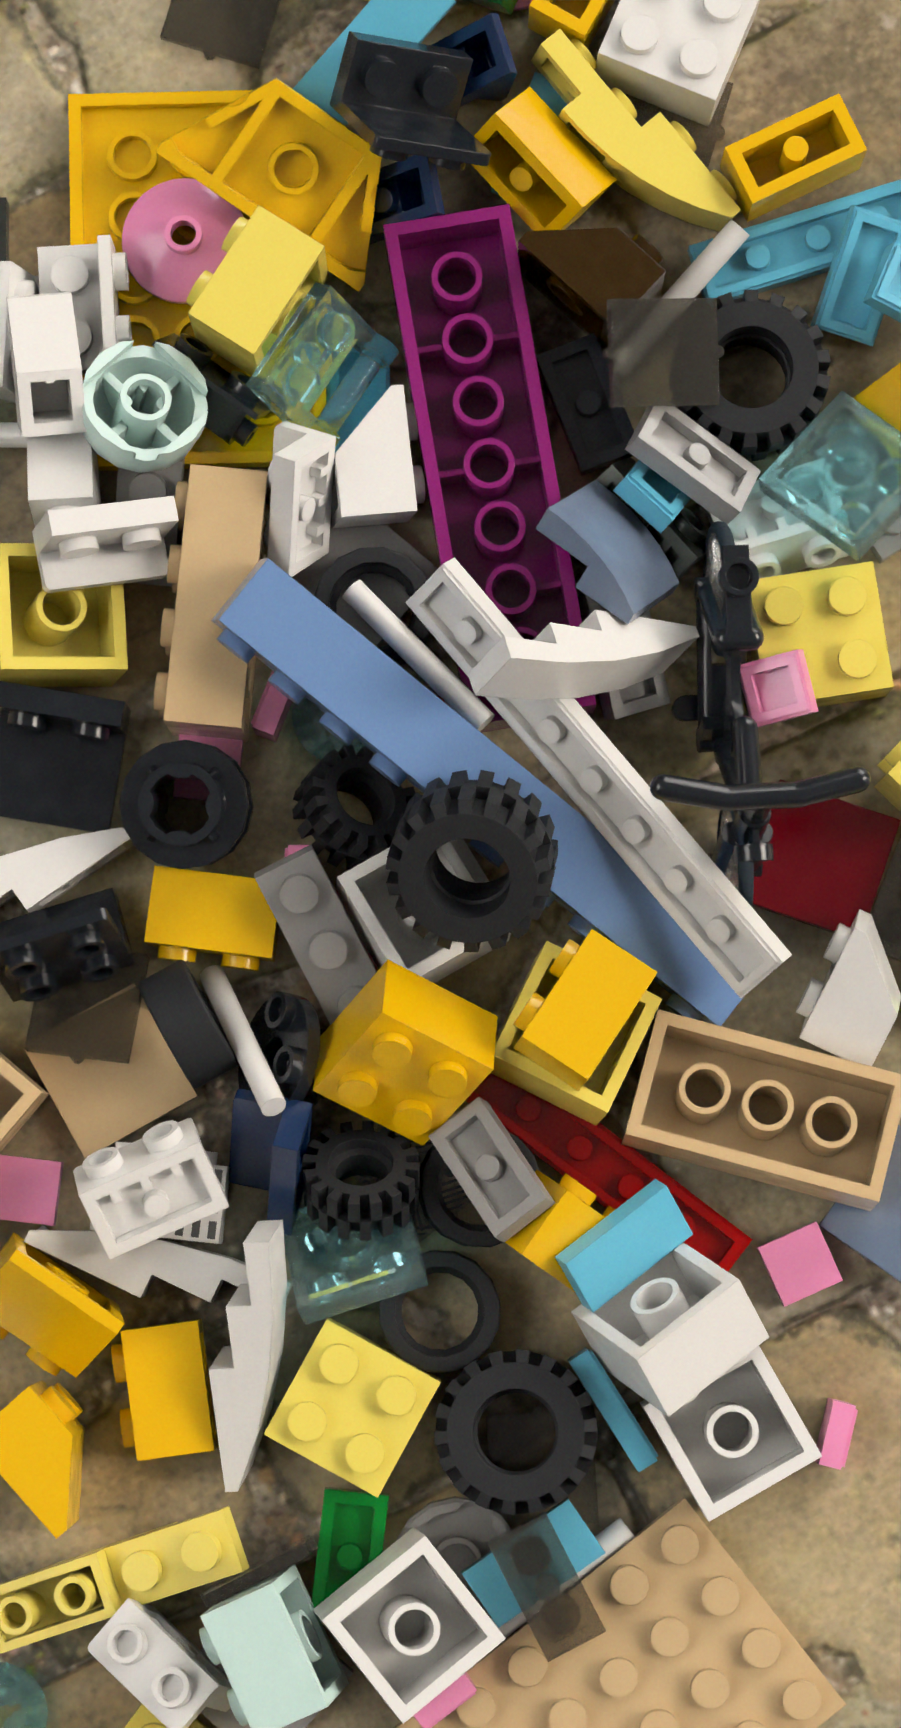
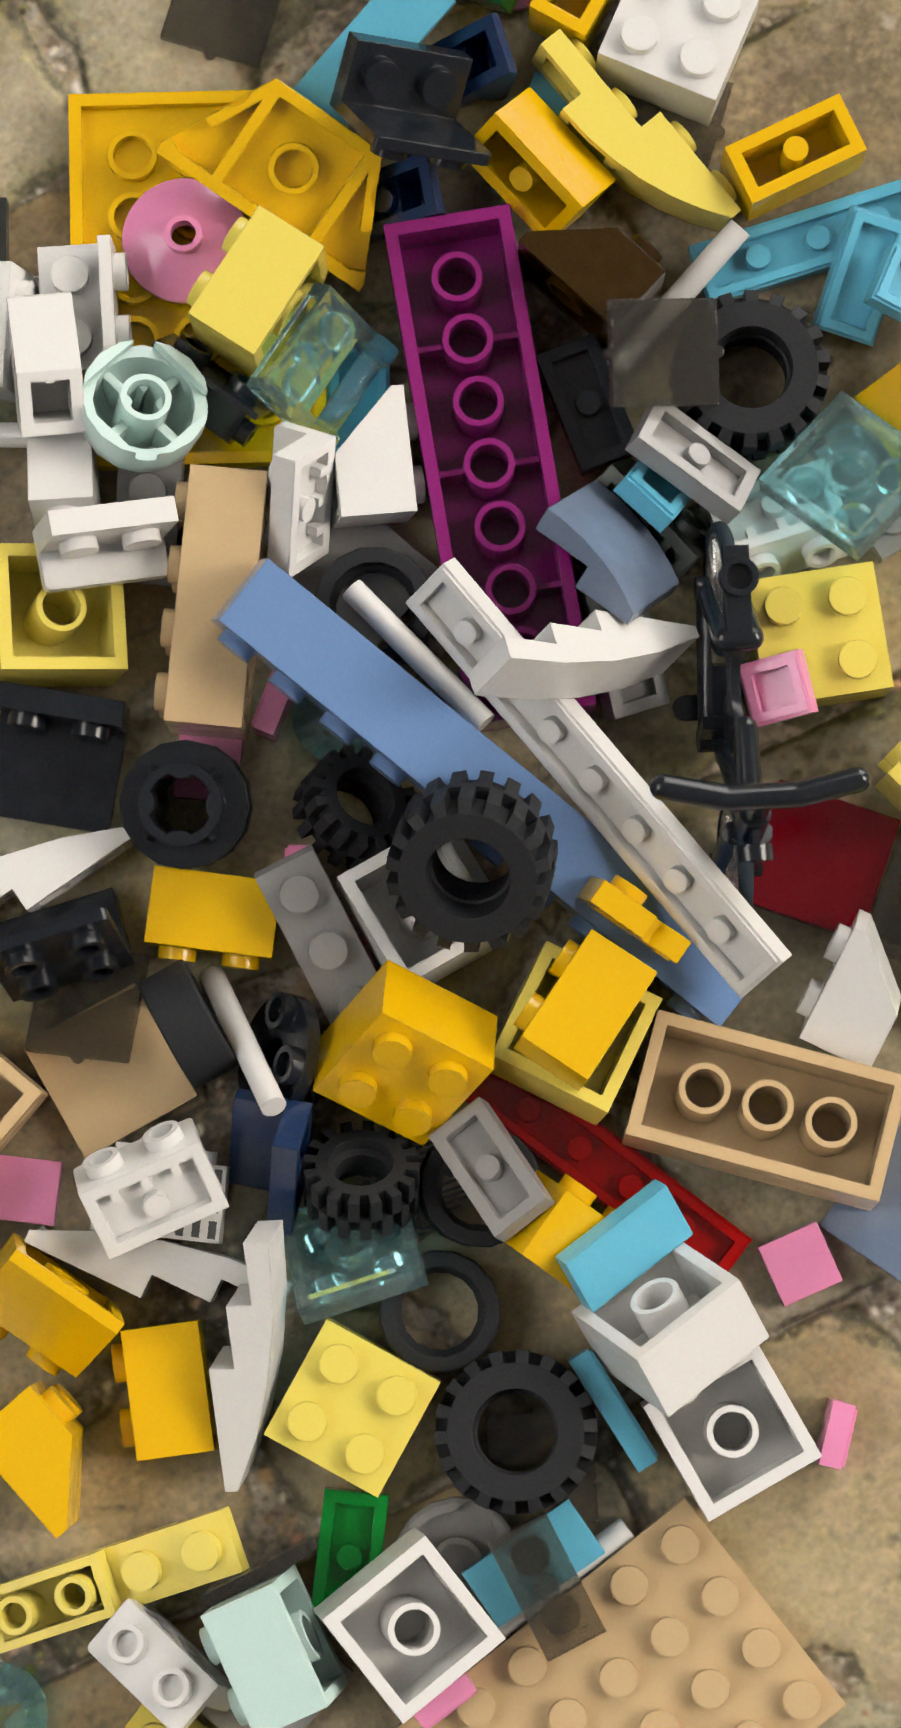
none -> yellow plate [577,875,691,964]

